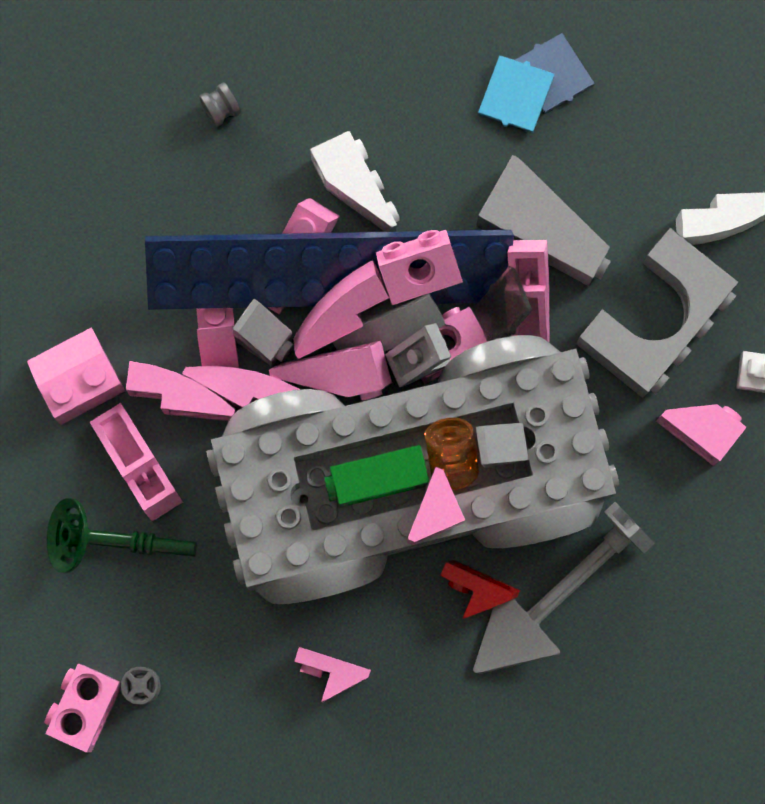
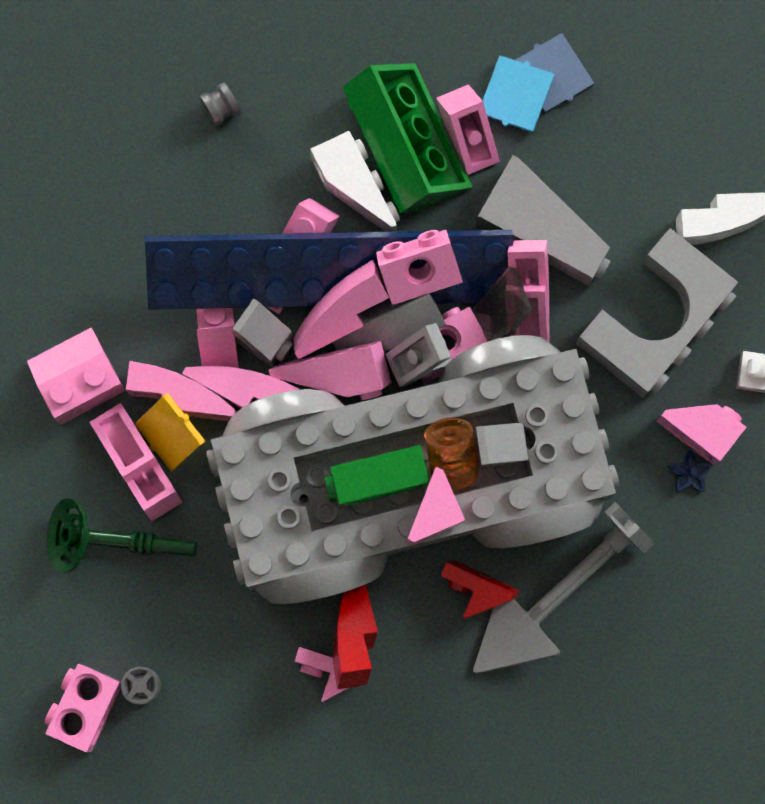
none -> yellow piece [135,393,205,471]
none -> red slope [333,584,378,690]
none -> green slope [342,63,473,214]
none -> bright pink slope [436,84,500,175]
none -> dark blue plant [668,450,712,492]

